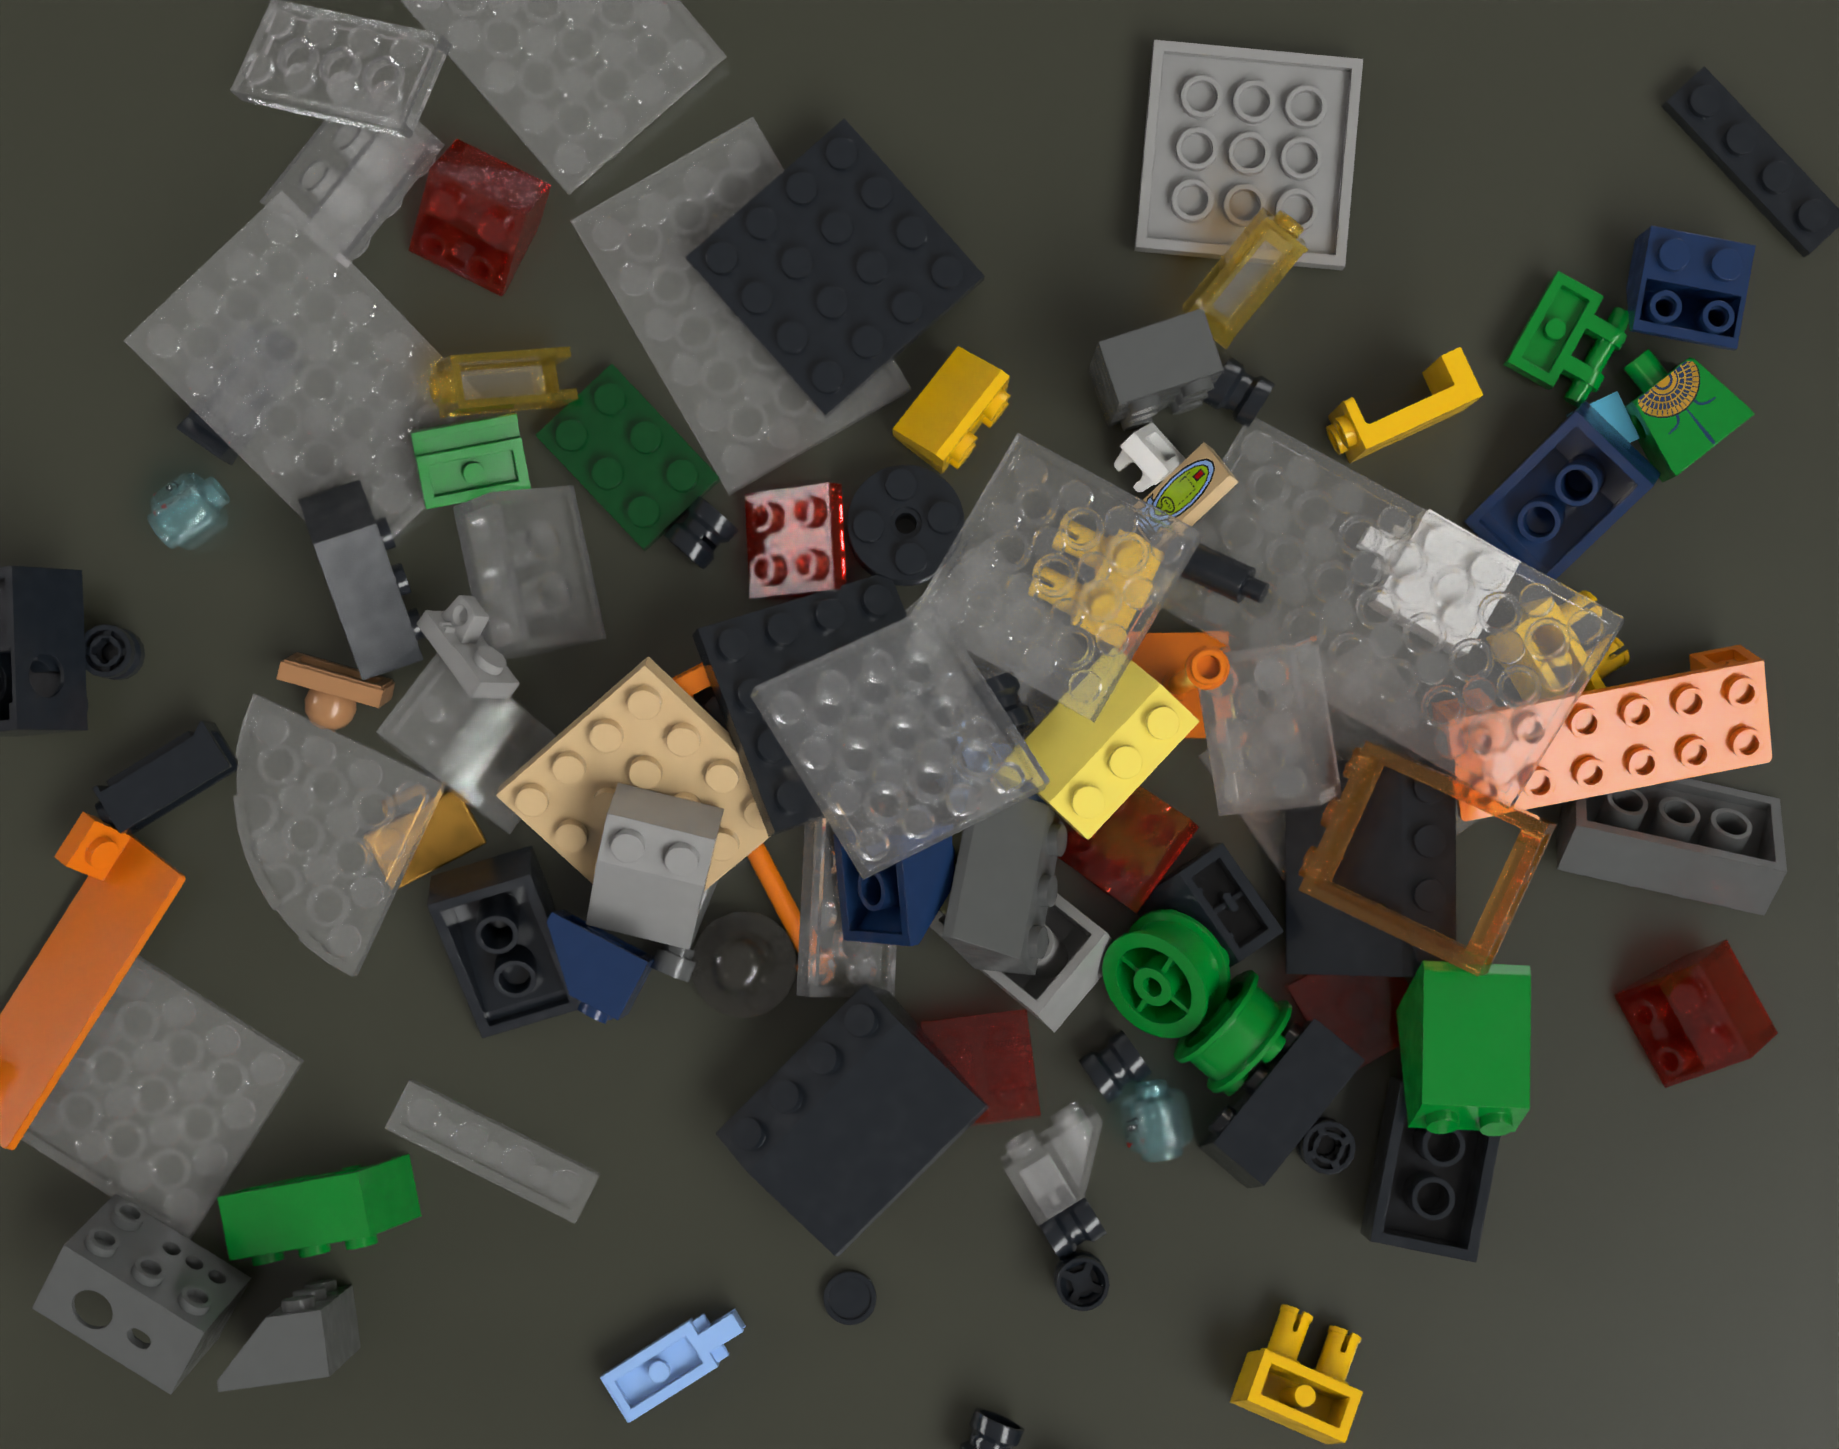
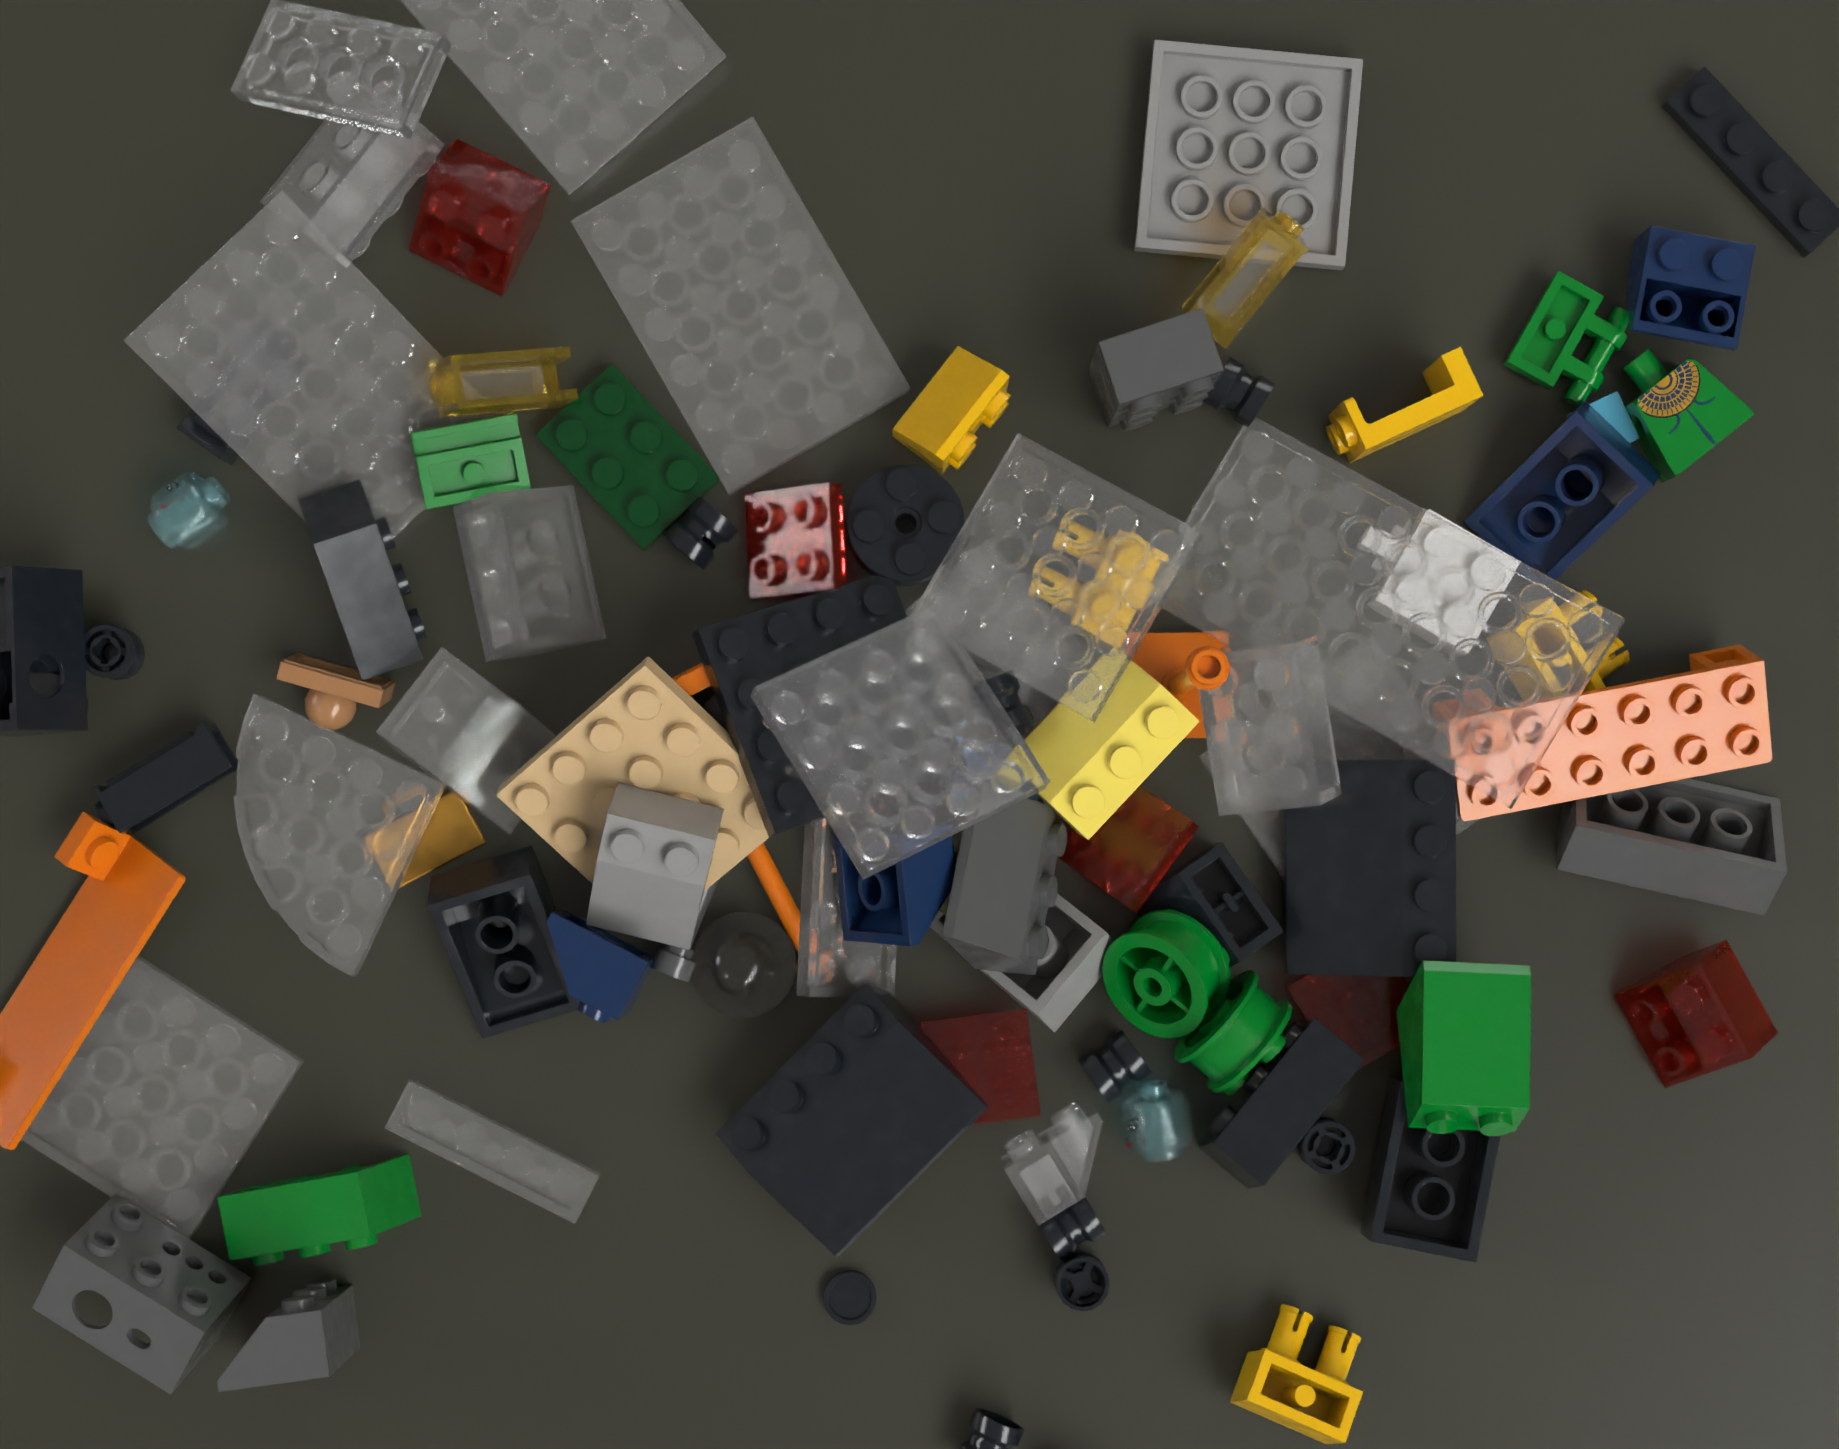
light grey hinge [417,595,520,699] -> none
light blue hinge [600,1308,746,1423] -> none
black plate [685,118,985,418] -> none
white tile [1114,422,1185,492] -> none
tile [1128,442,1239,552] -> none
black cylinder [1161,533,1269,603] -> none
clear orange window [1298,741,1557,976] -> none

